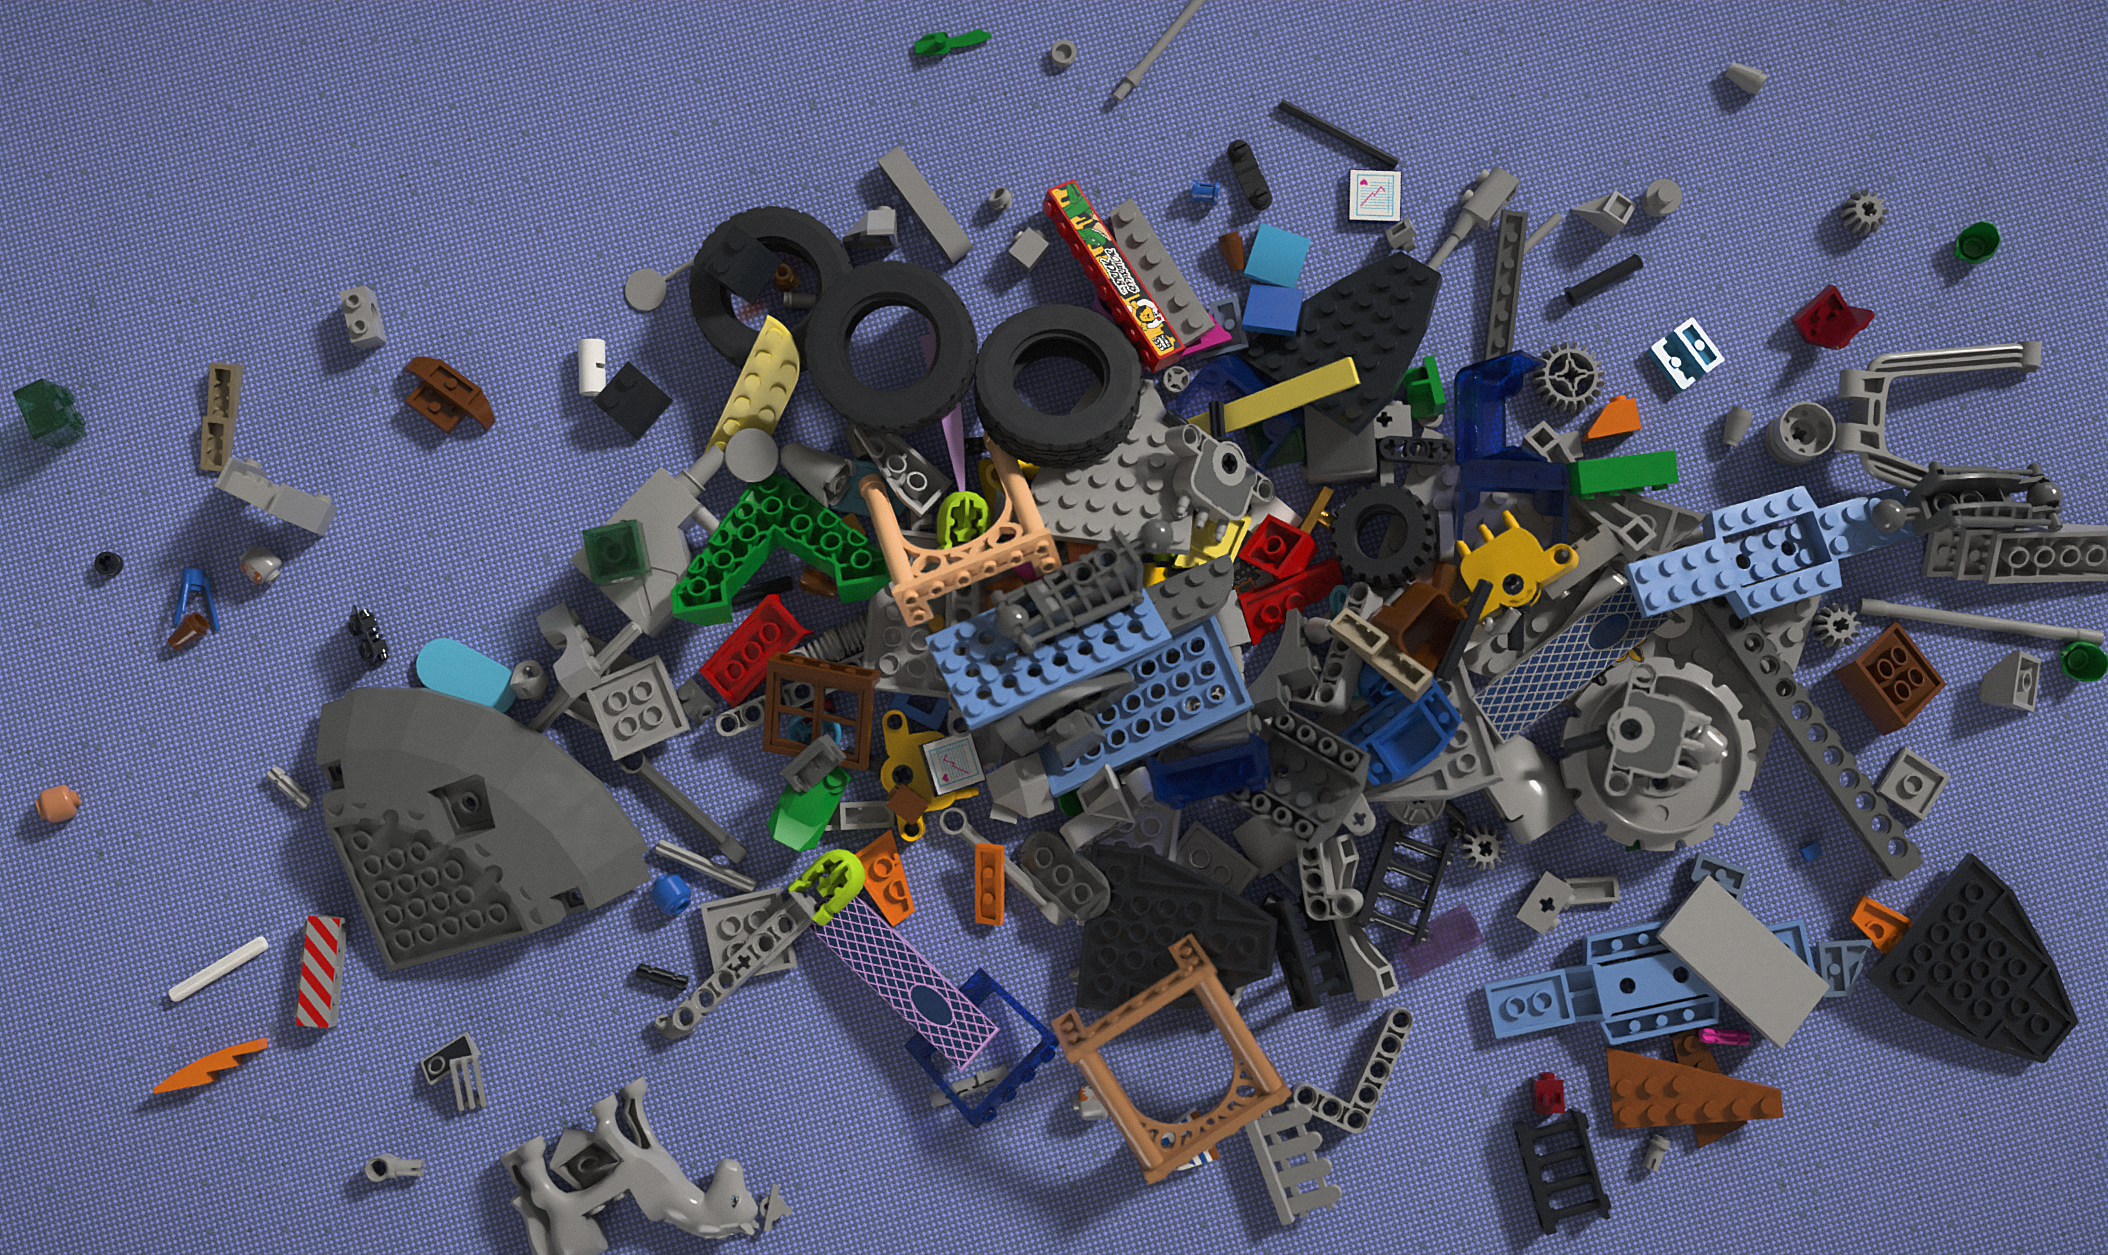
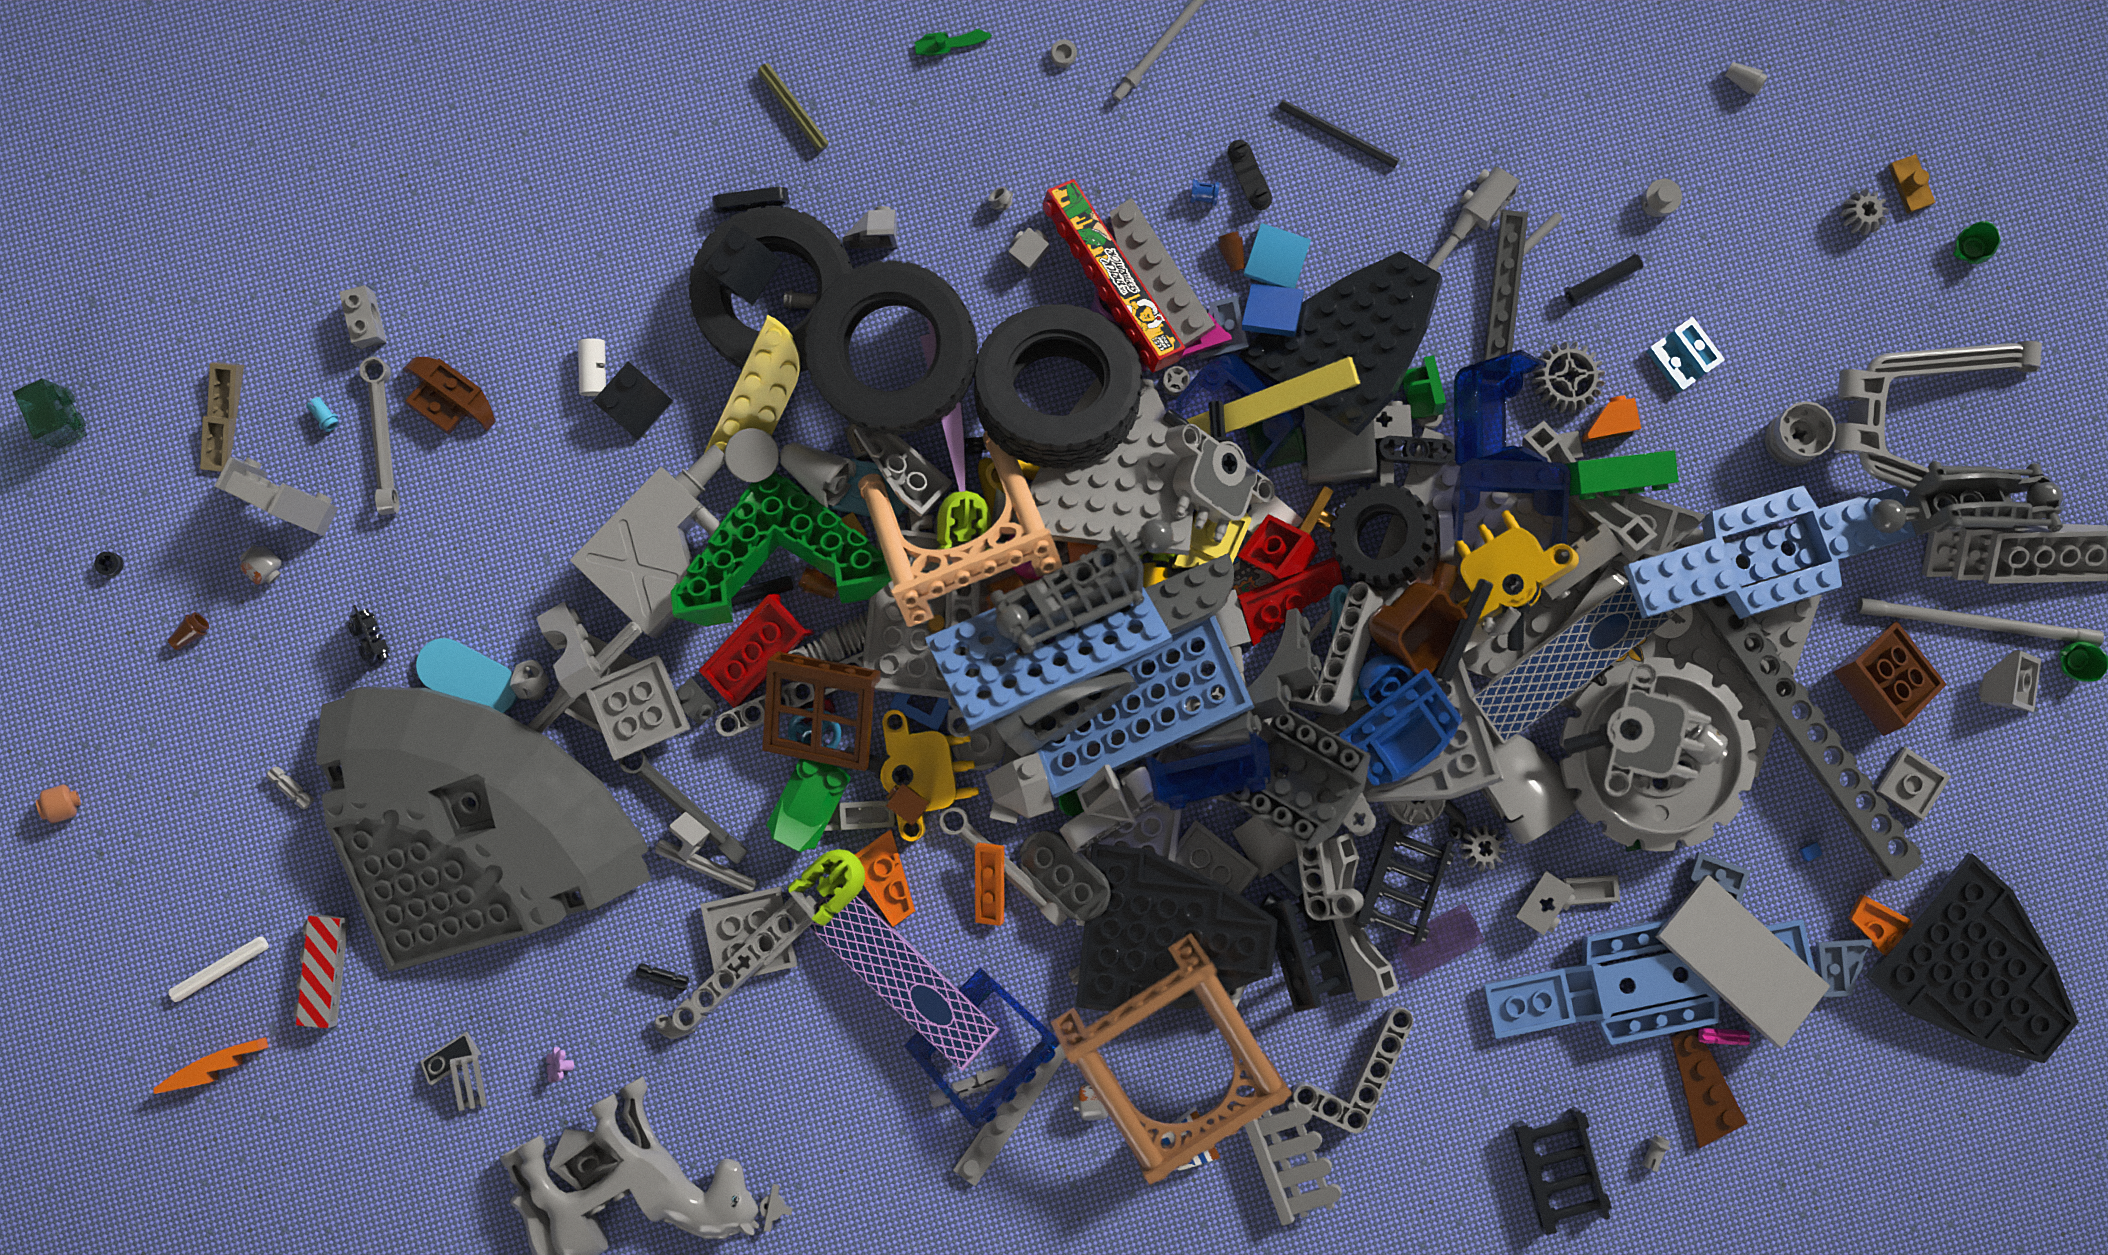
blue plant [173,568,220,631] -> none
light grey pin [365,1152,425,1182] -> none
clear green brick [582,519,653,588] -> none
light grey piece [625,257,695,311] -> none
blue head [651,874,692,915] -> none
clear orange cone [773,264,799,292] -> none
dark grey hinge [780,734,847,792] -> none
light grey beam [877,145,974,264] -> none
white tile [918,730,986,797] -> none
dark grey torso [1045,710,1108,767] -> none
light grey cone [1304,617,1336,644] -> none
dark tan slope [1328,608,1433,703] -> none
white tile [1347,169,1402,225] -> none
light grey tile [1385,217,1417,253] -> none
dark red brick [1530,1072,1565,1114] -> none
light grey slope [1570,190,1637,238] -> none
dark orange wing [1605,1045,1784,1129] -> none
light grey cone [1722,406,1753,448] -> none
dark red bracket [1791,284,1875,350] -> none
light grey gear [1812,603,1861,649] -> none
none -> medium azure pin [306,397,339,432]
none -> light grey piece [359,357,399,515]
none -> lavender plant [546,1047,574,1083]
none -> light grey panel [669,812,710,861]
none -> black beam [712,187,790,213]
none -> olive axle [757,63,829,152]
none -> light grey plate [953,1035,1066,1186]
none -> pearl gold tile [1888,154,1936,214]

